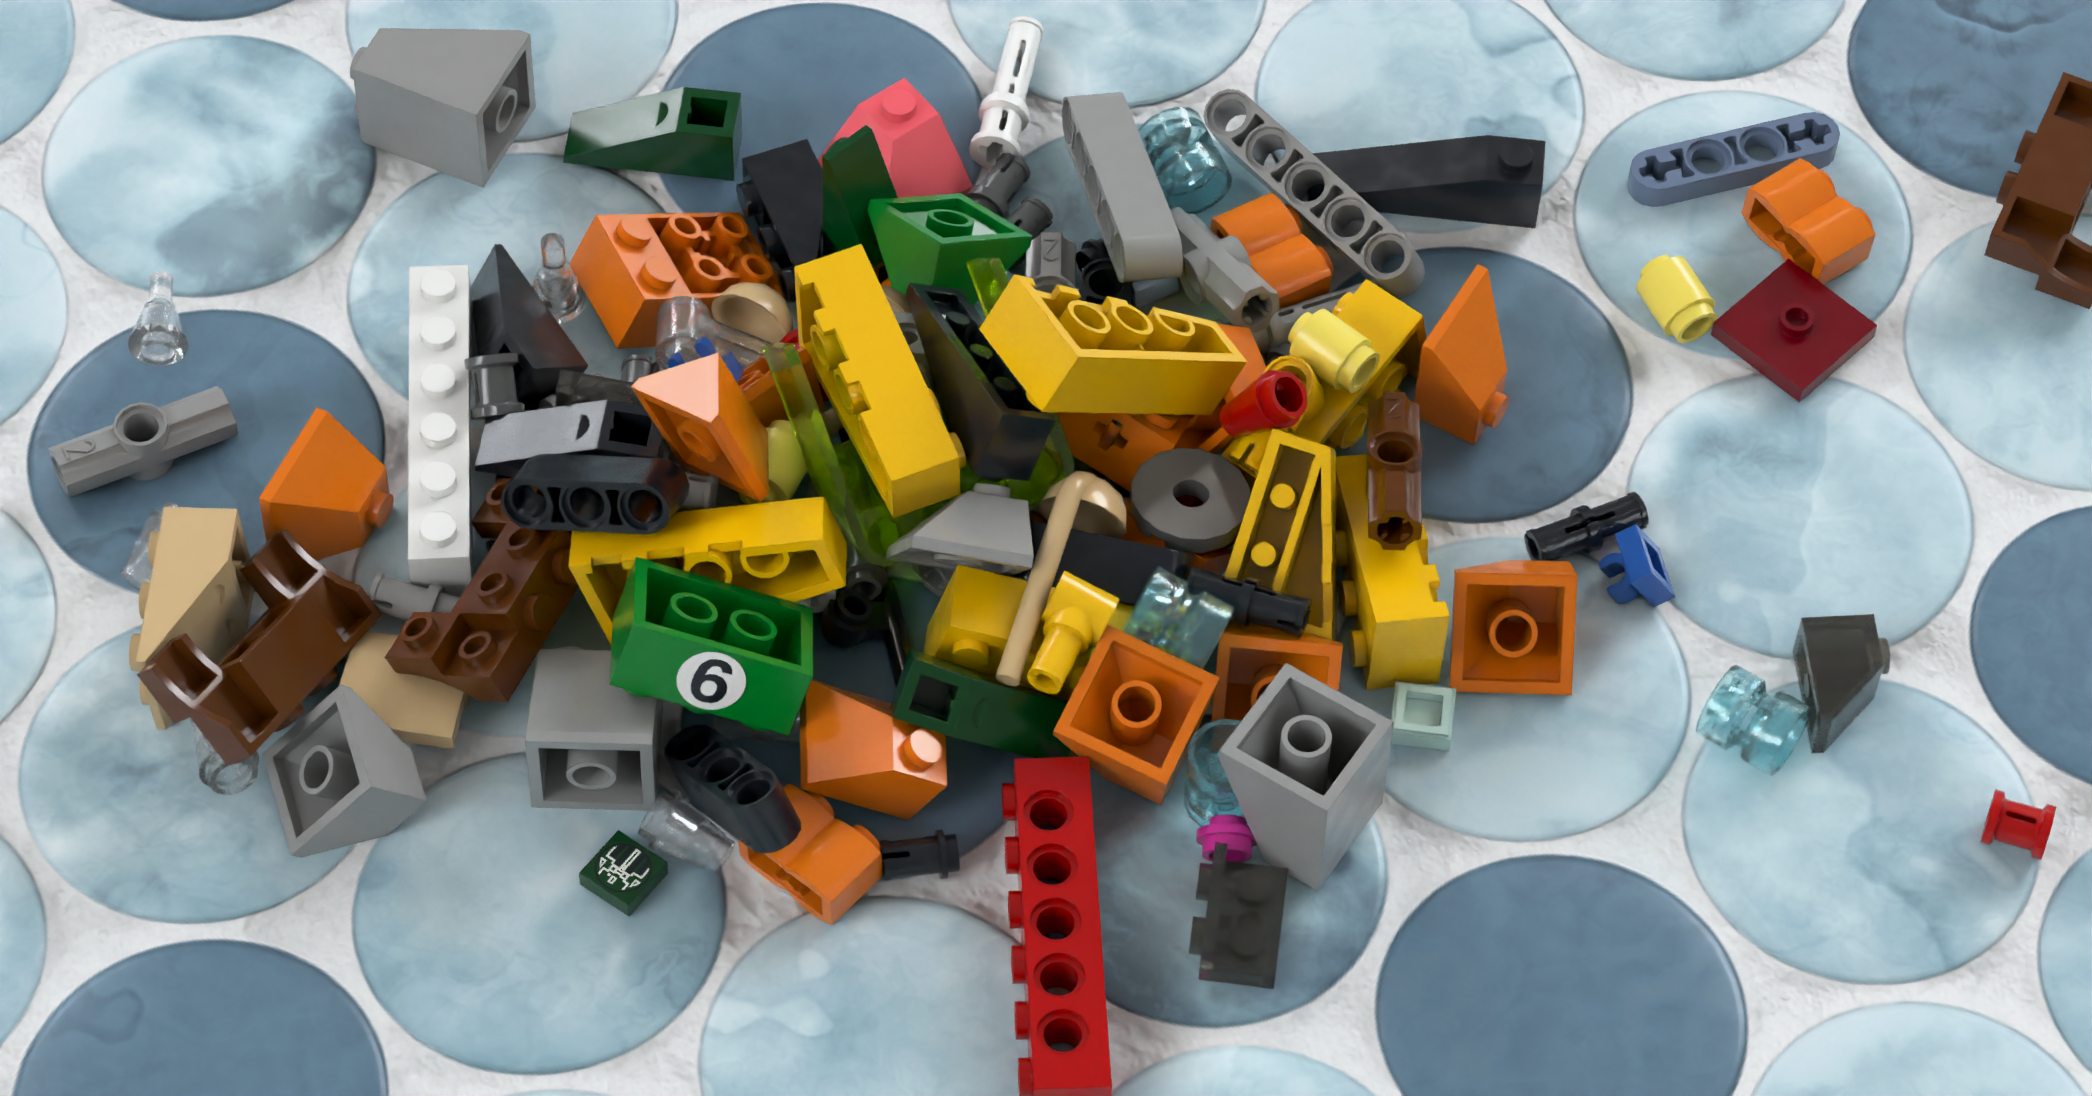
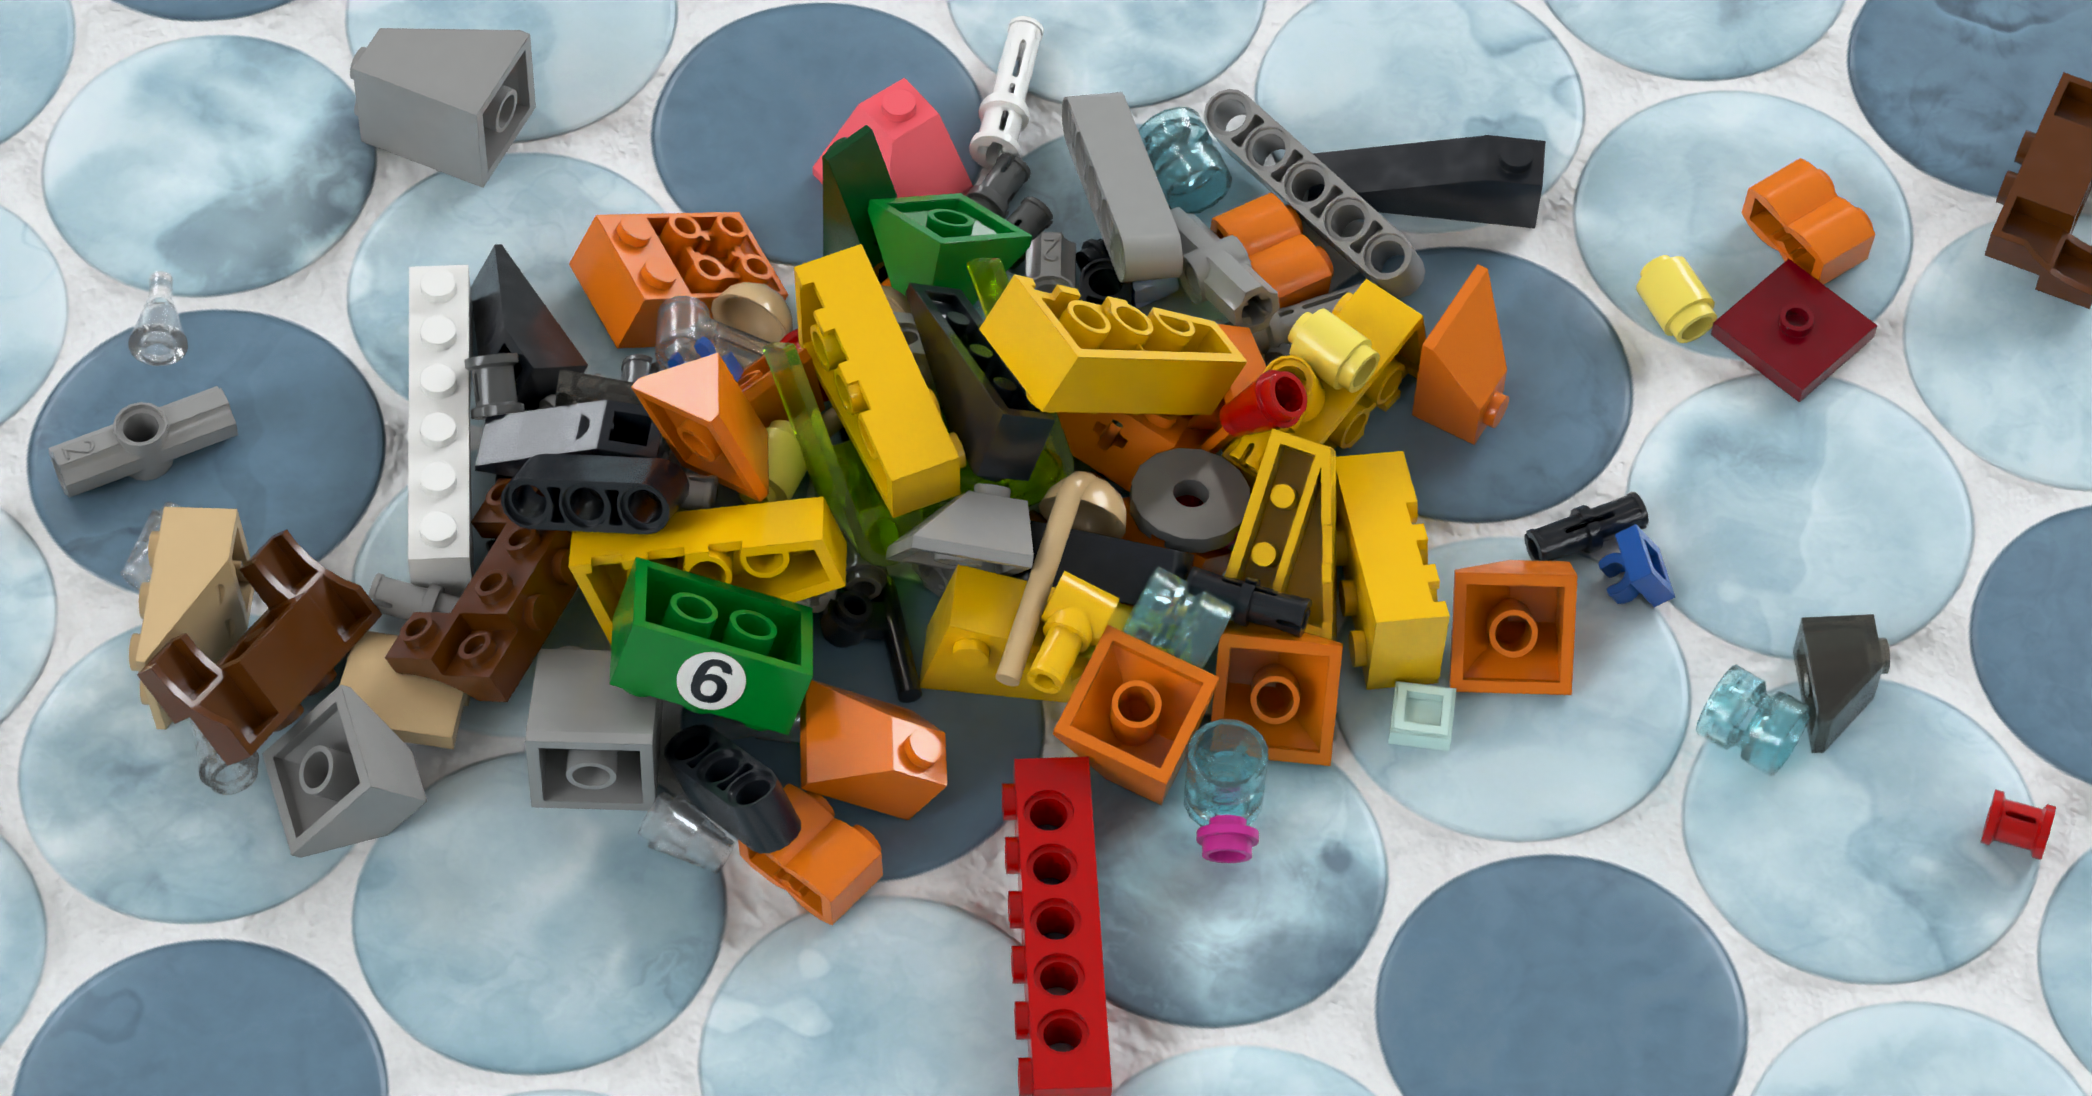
orange slope [259,407,394,561] -> none
clear cone [532,233,586,323] -> none
dark green slope [563,87,742,181] -> none
dark green tile [579,830,668,917] -> none
black slope [736,139,823,304] -> none
black pin [880,829,960,881] -> none
dark green slope [890,649,1071,758] -> none
clear smoke bracket [1189,842,1288,989] -> none
light grey slope [1218,663,1394,891] -> none
reddish brown piece [1366,392,1423,550] -> none
sand blue beam [1627,112,1840,207] -> none

